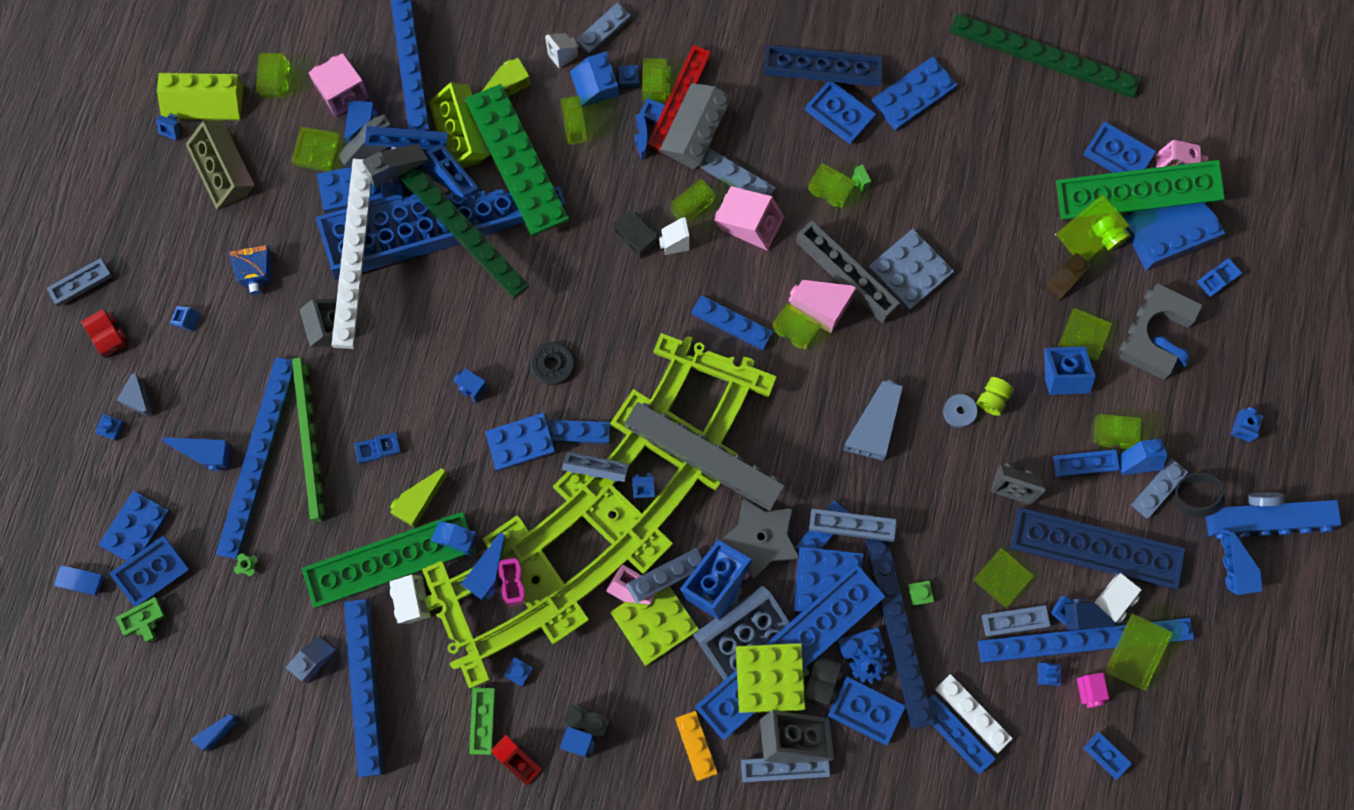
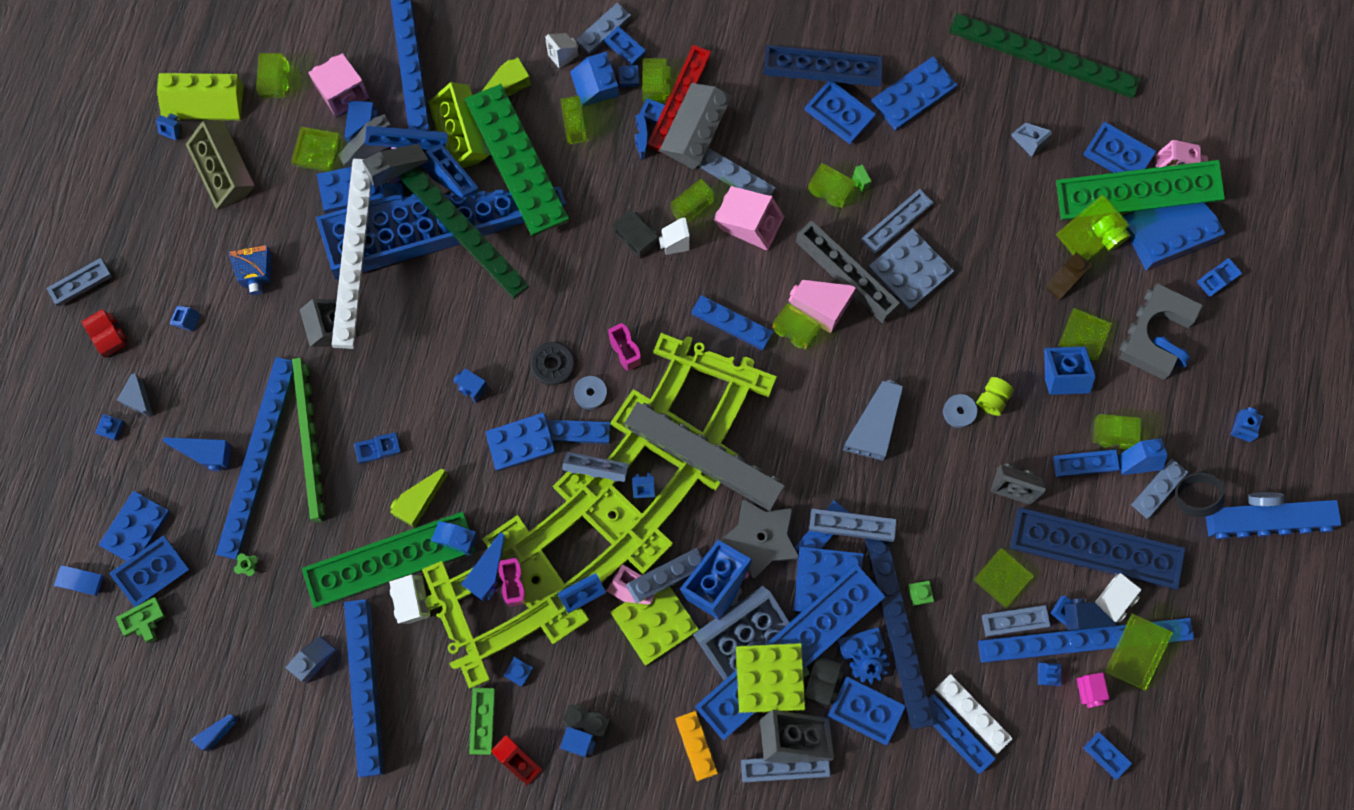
blue slope [1221,528,1262,595] -> none
none -> blue plate [558,573,606,613]
none -> sand blue piece [574,376,607,410]
none -> blue plate [604,26,646,65]
none -> dark pink brick [608,323,641,371]
none -> sand blue tile [861,189,934,254]
none -> sand blue slope [1011,123,1052,157]

